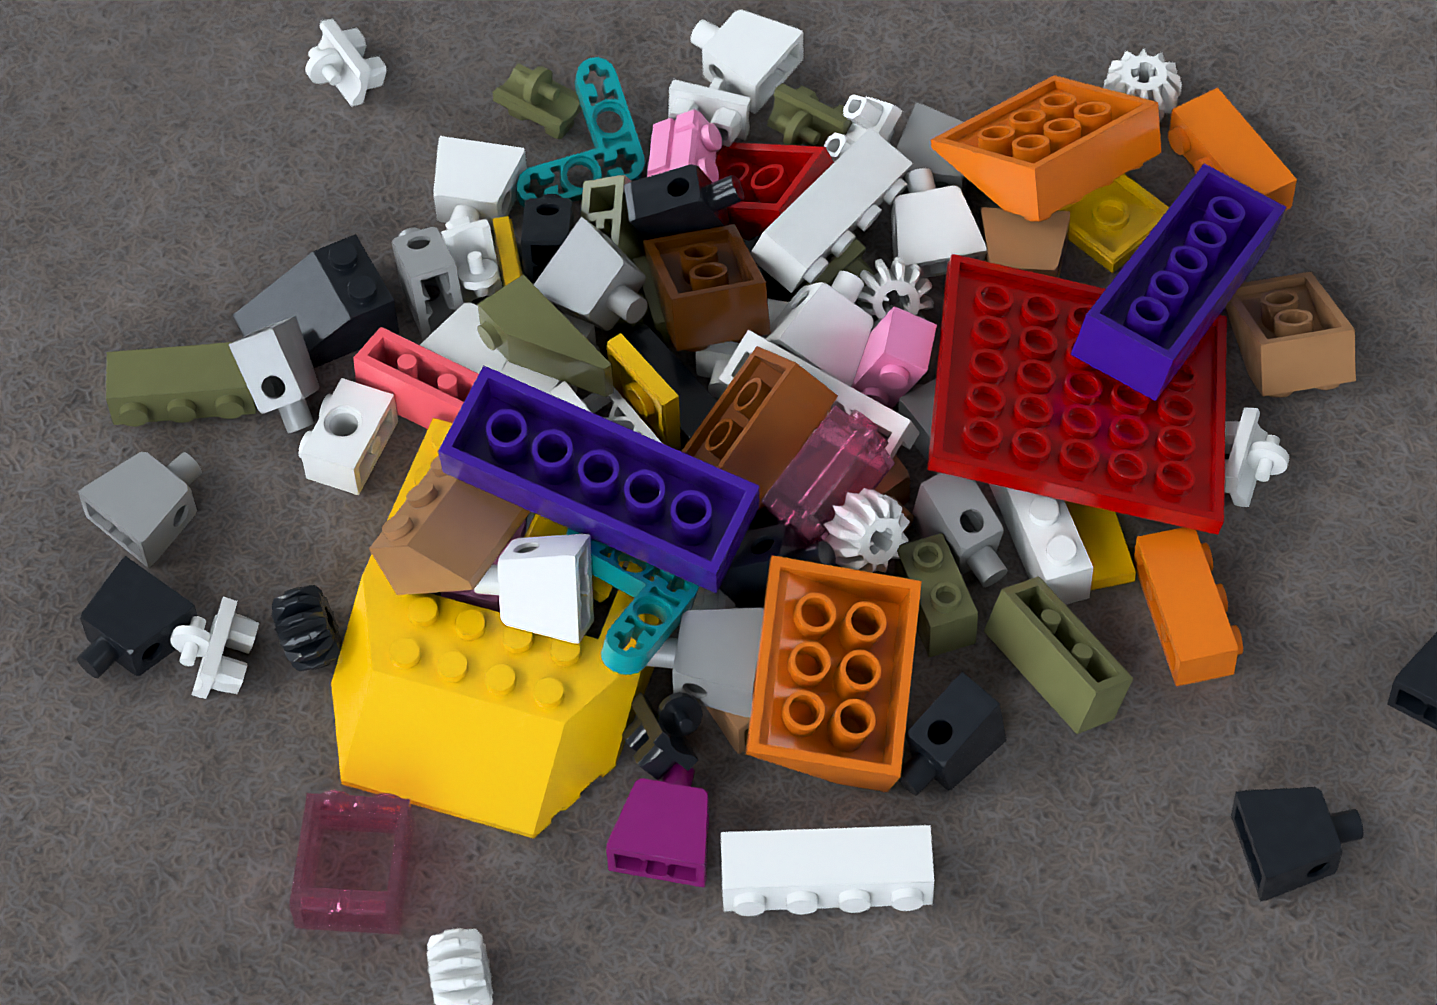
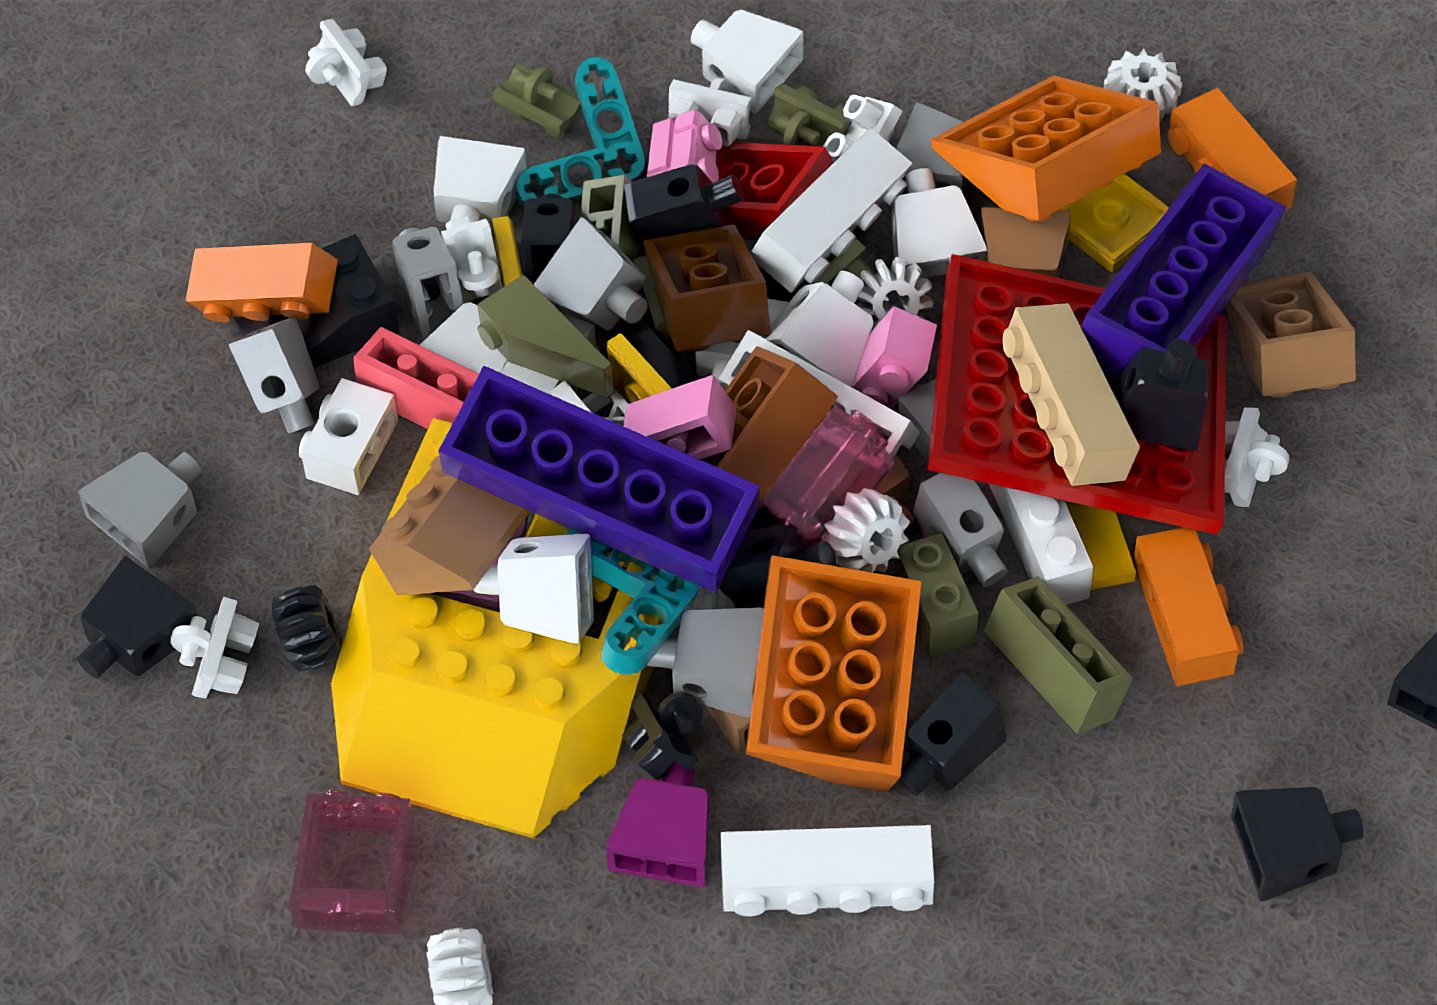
olive brick [106,342,256,427] -> none
none -> brick [185,243,338,323]
none -> bright pink brick [624,375,737,460]
none -> tan brick [1002,303,1140,486]
none -> black torso [1111,339,1208,452]

